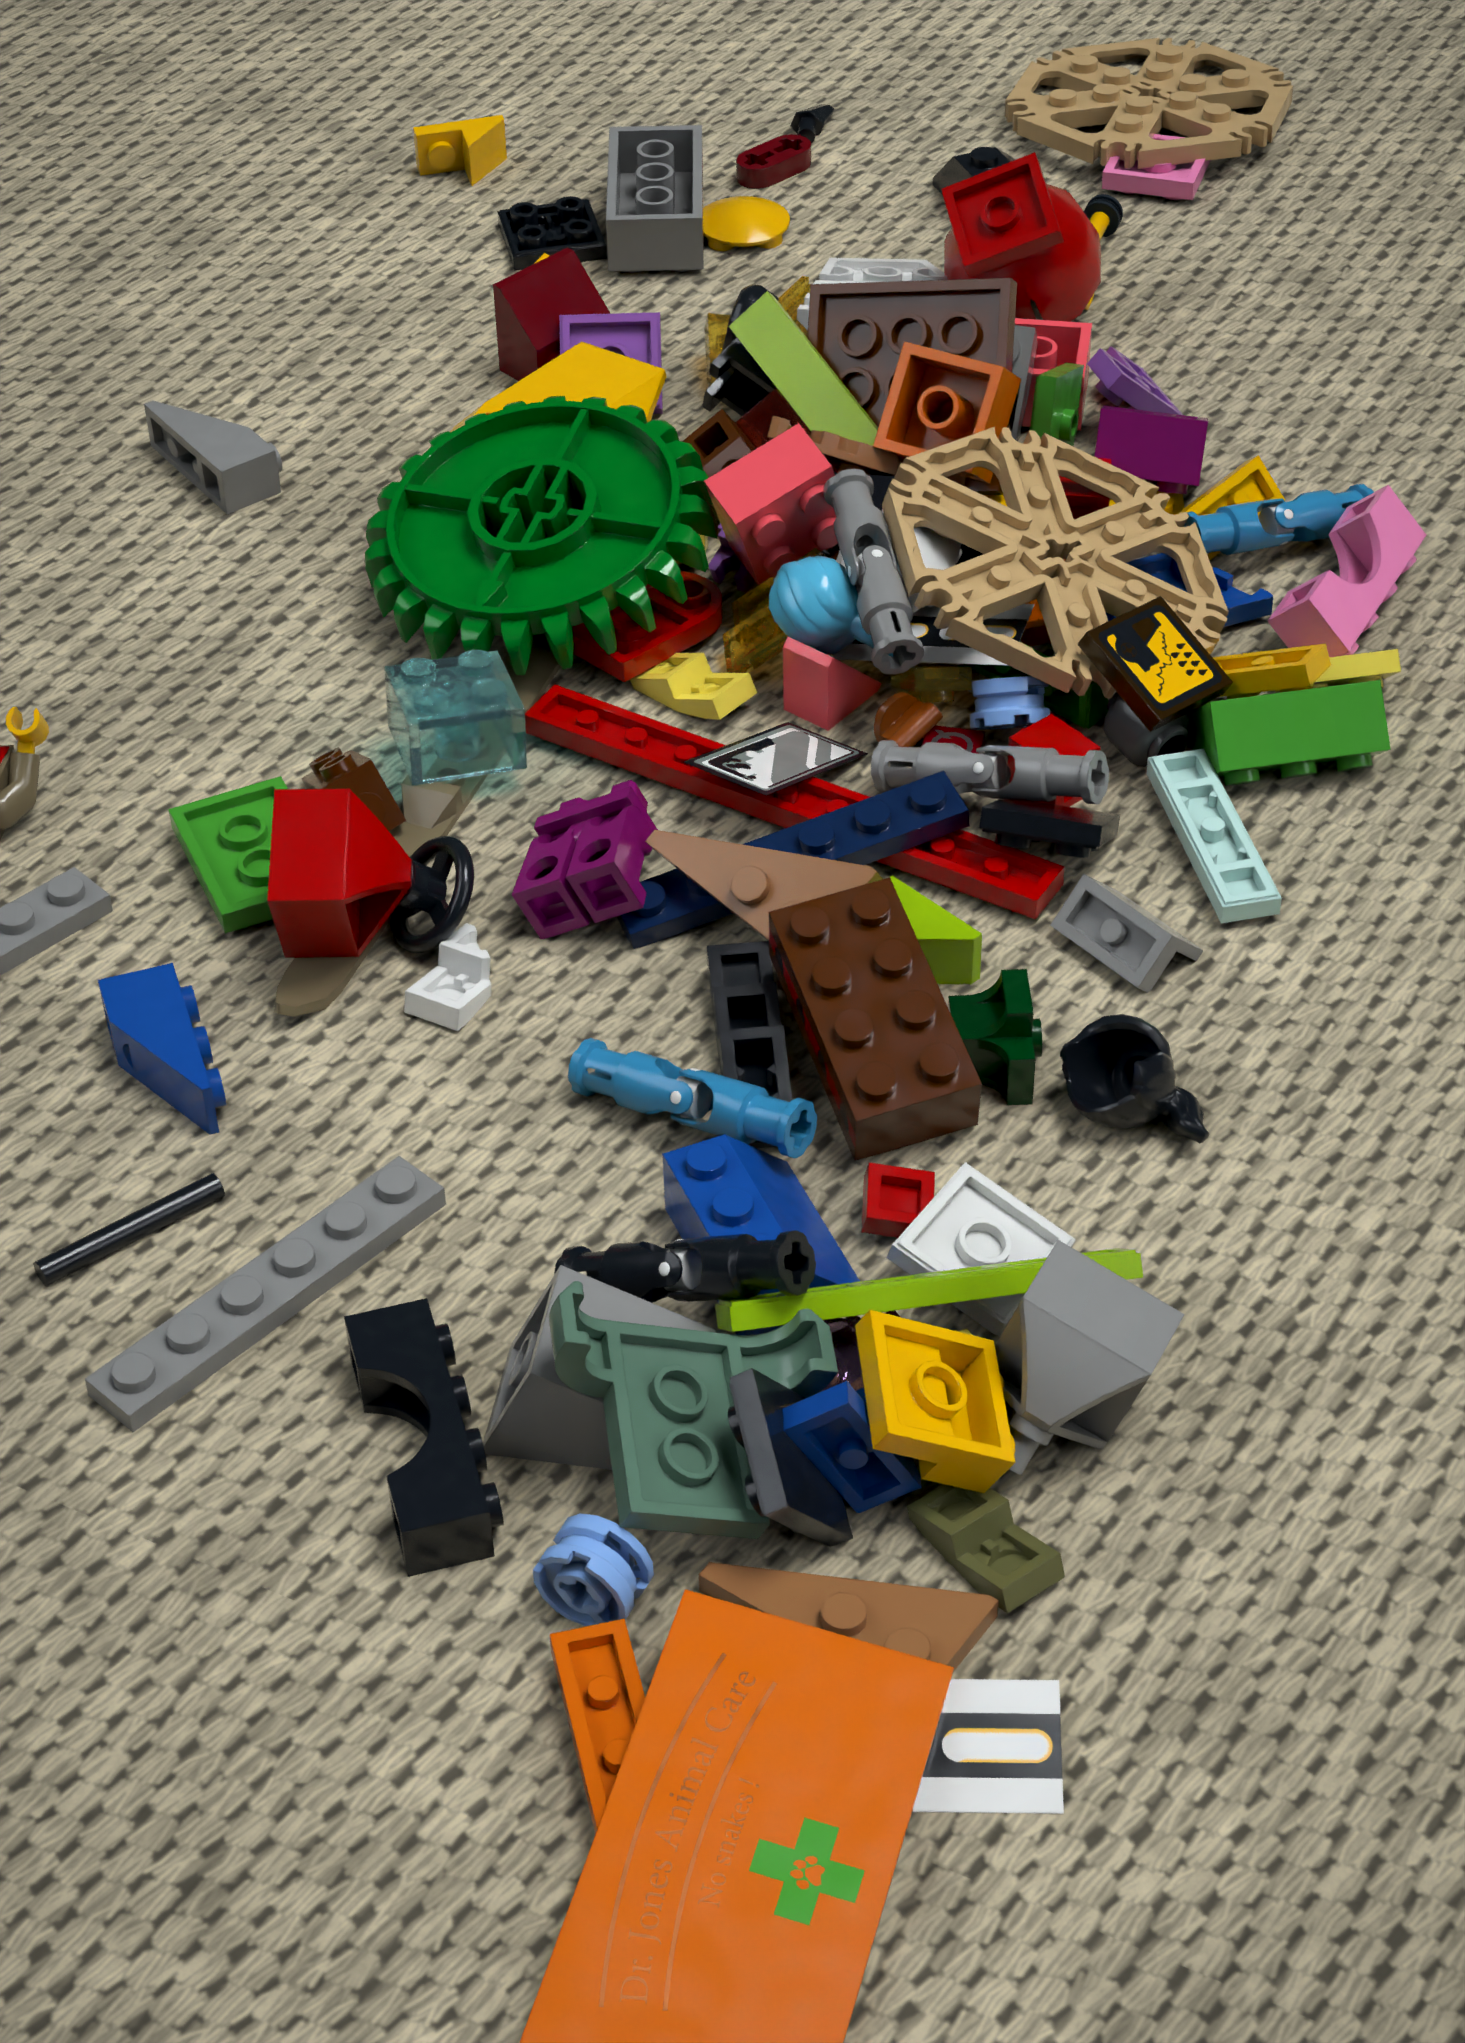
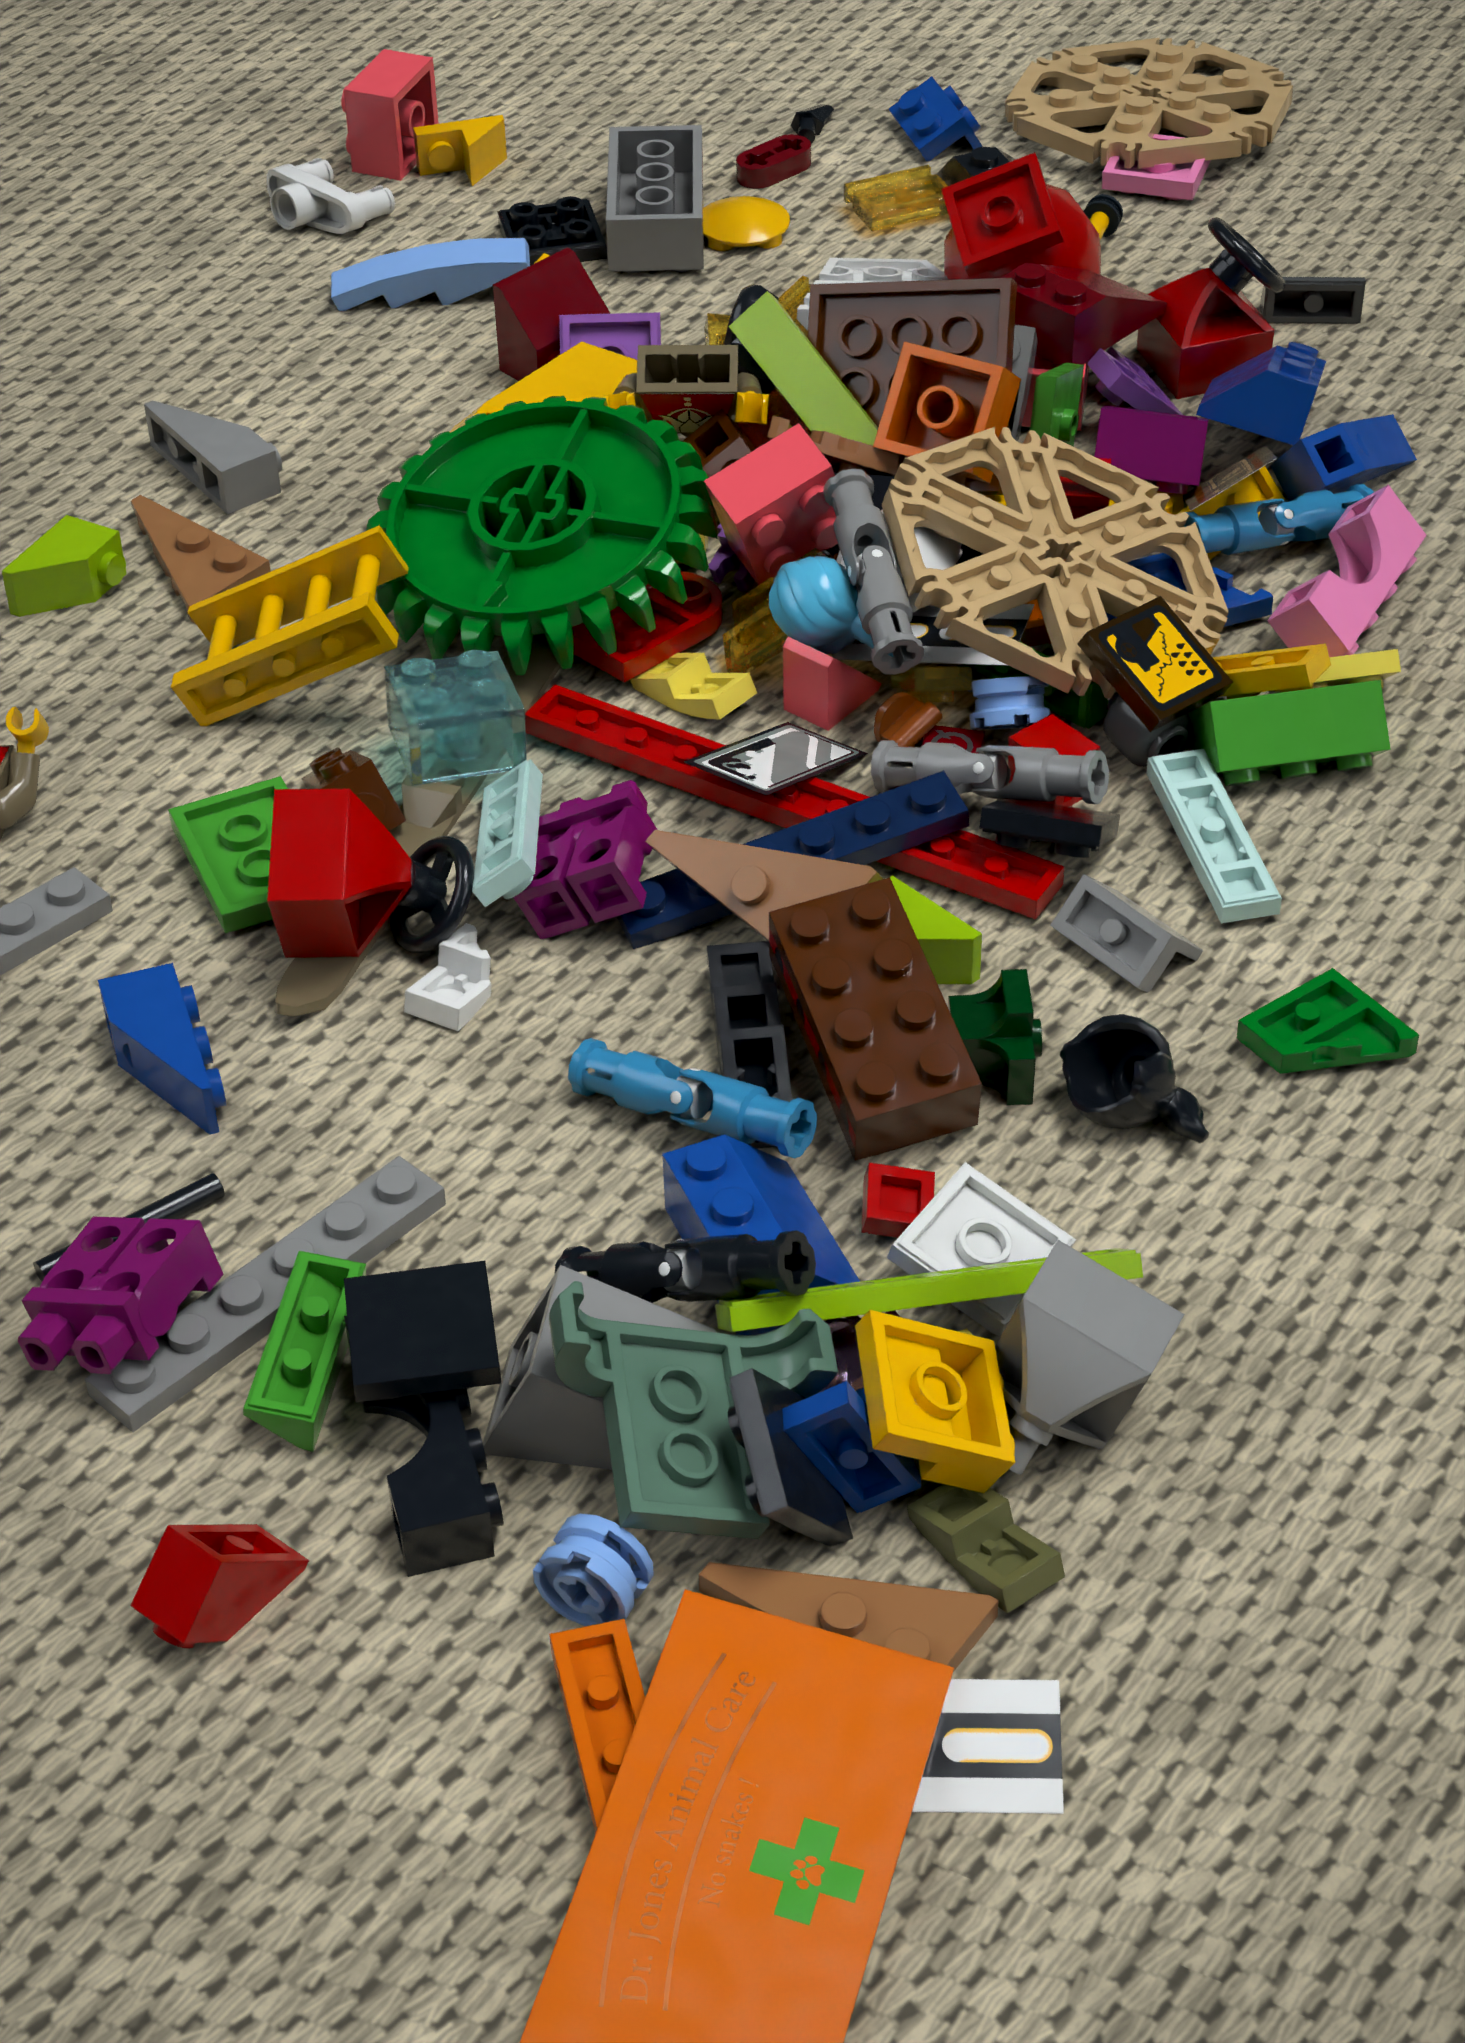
none -> lime slope [2,515,127,617]
none -> magenta hips [18,1216,224,1374]
none -> red slope [130,1524,309,1649]
none -> medium nougat wing [131,495,271,623]
none -> yellow fence [171,525,409,726]
none -> bright green slope [243,1251,366,1452]
none -> white connector [266,158,395,234]
none -> light blue slope [331,238,530,311]
none -> coral brick [341,49,439,181]
none -> black tile [344,1261,501,1402]
none -> light aqua plate [472,759,543,907]
none -> dark tan torso [603,345,769,437]
none -> clear yellow plate [844,165,948,231]
none -> blue bracket [889,76,983,161]
none -> dark red slope [1001,262,1167,366]
none -> red piece [1137,217,1285,399]
none -> sticker [1183,445,1277,511]
none -> blue slope [1196,342,1326,445]
none -> green wing [1236,968,1419,1074]
none -> dark grey slope [1260,277,1366,324]
none -> blue slope [1270,414,1417,501]

